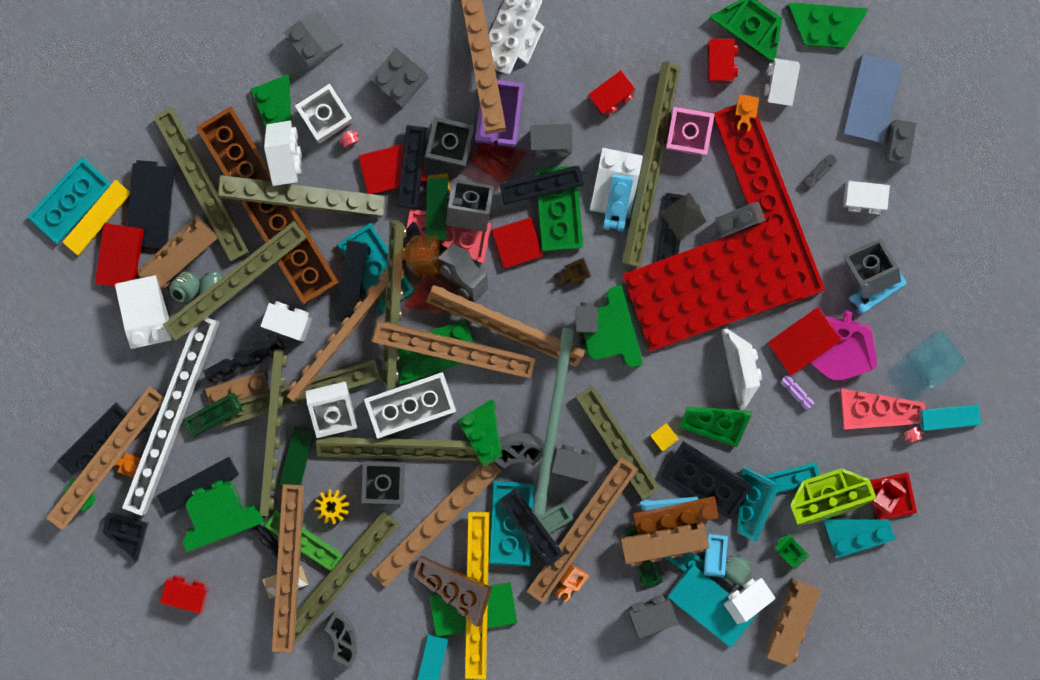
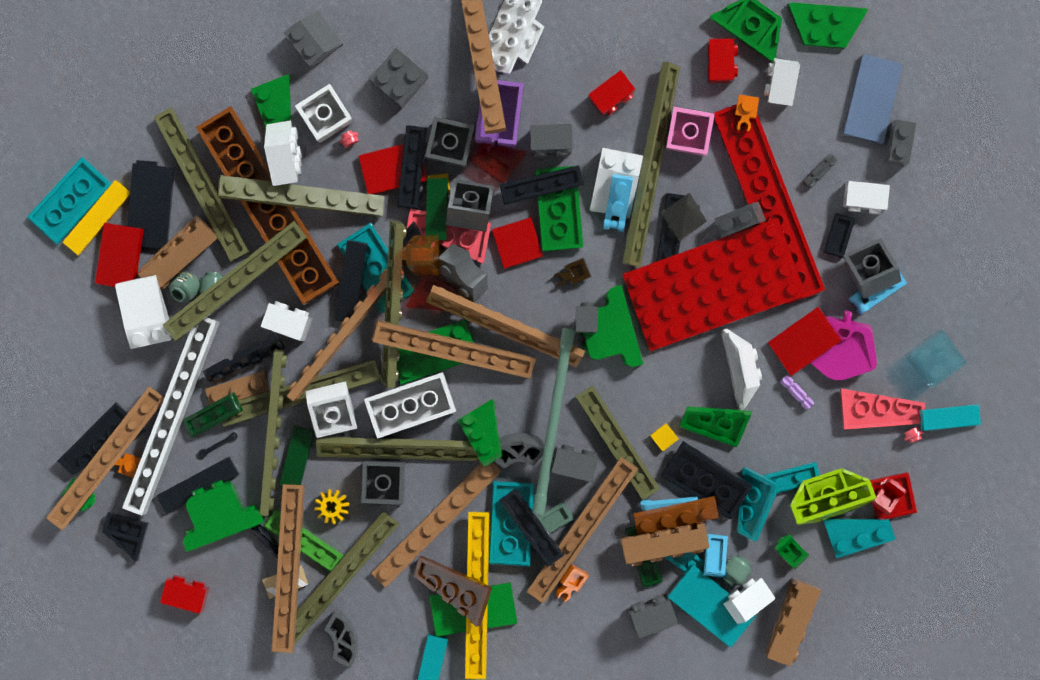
none -> black hinge [199,432,238,457]
none -> black tile [823,213,855,258]

